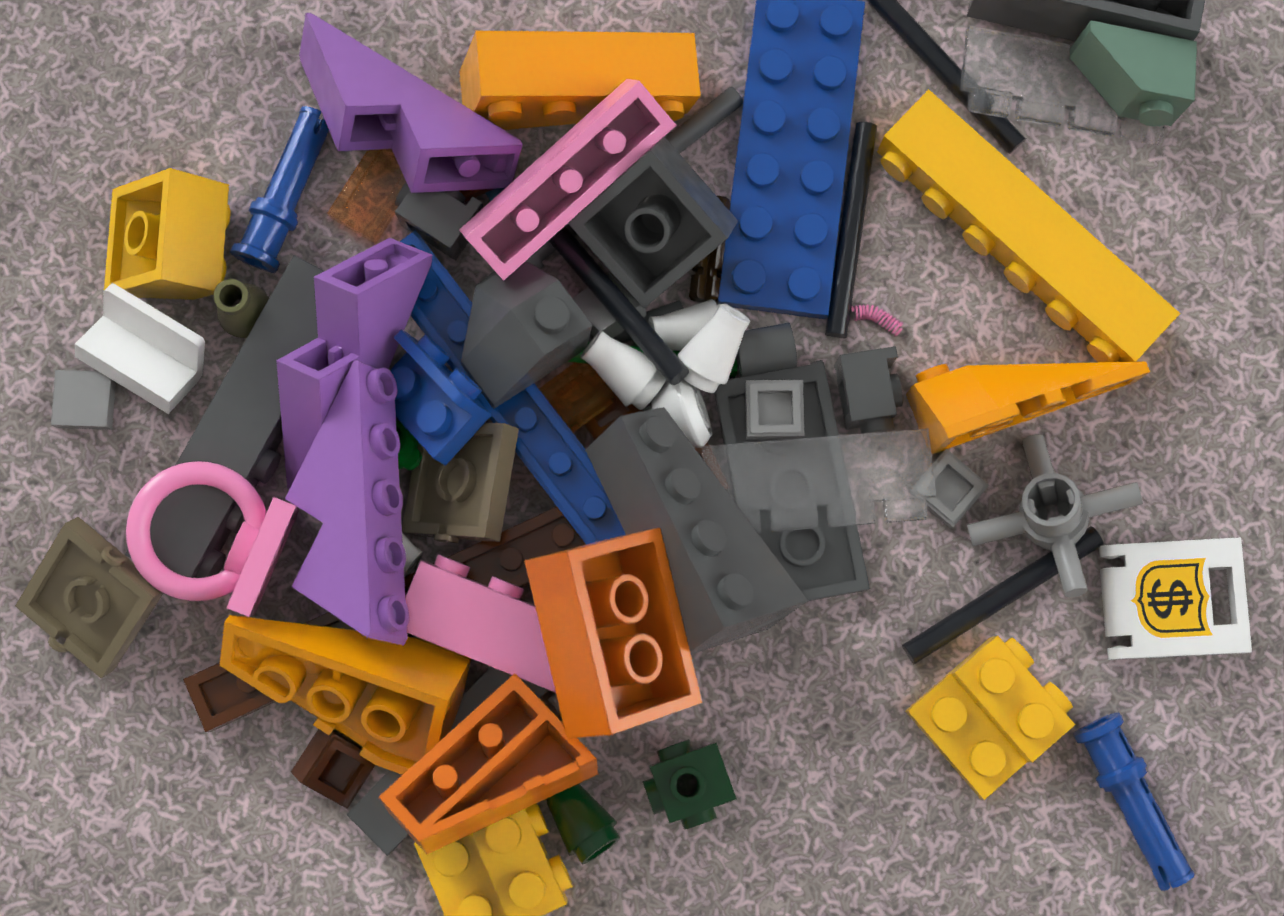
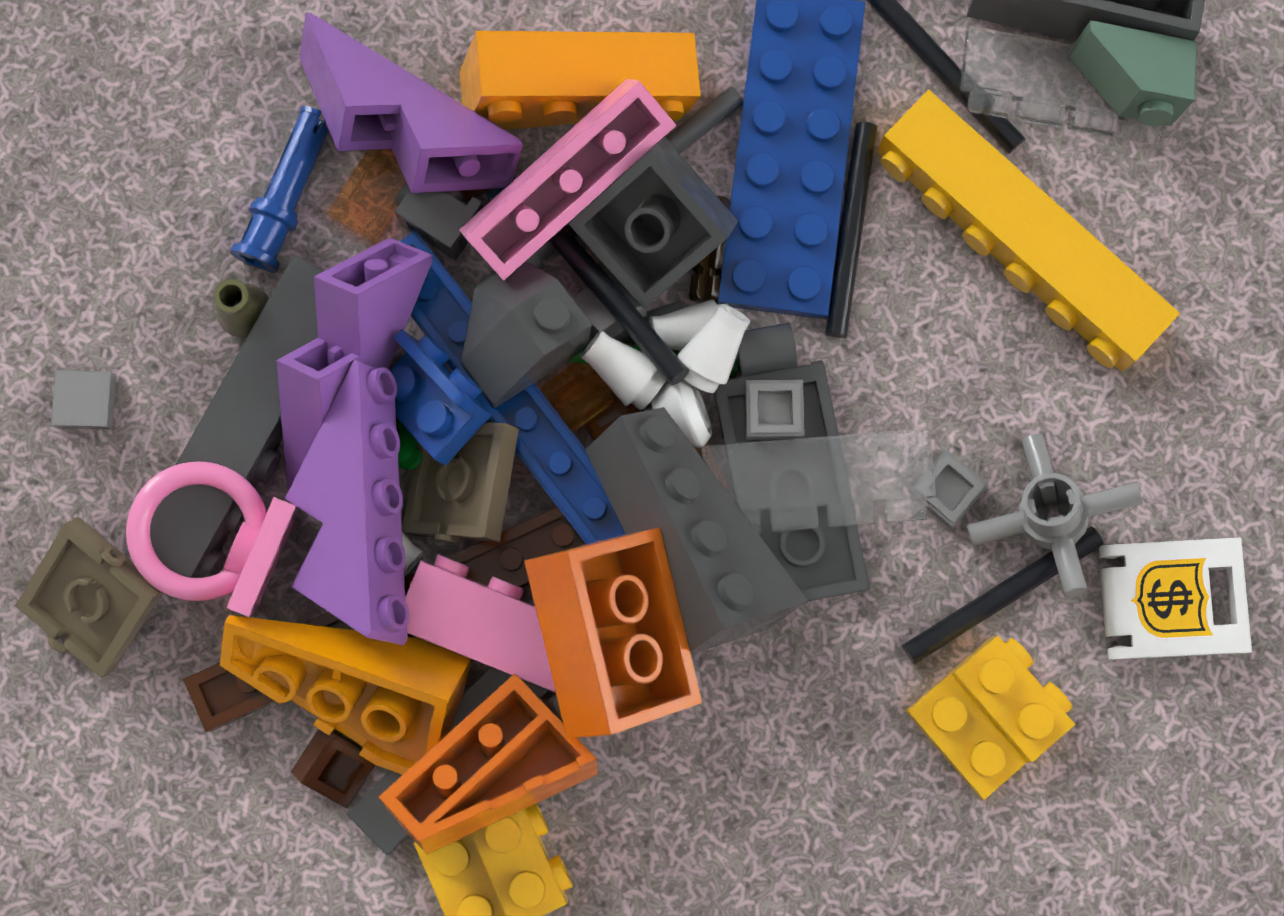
white panel [75,283,205,414] -> none
yellow slope [104,168,231,300] -> none
dark green cone [546,784,621,865] -> none
dark green brick [642,739,737,830] -> none
dark grey brick [834,346,903,436] -> none
bright pink leg [851,304,903,336] -> none
light orange wedge [906,361,1150,456] -> none
blue pin [1073,712,1195,891] -> none

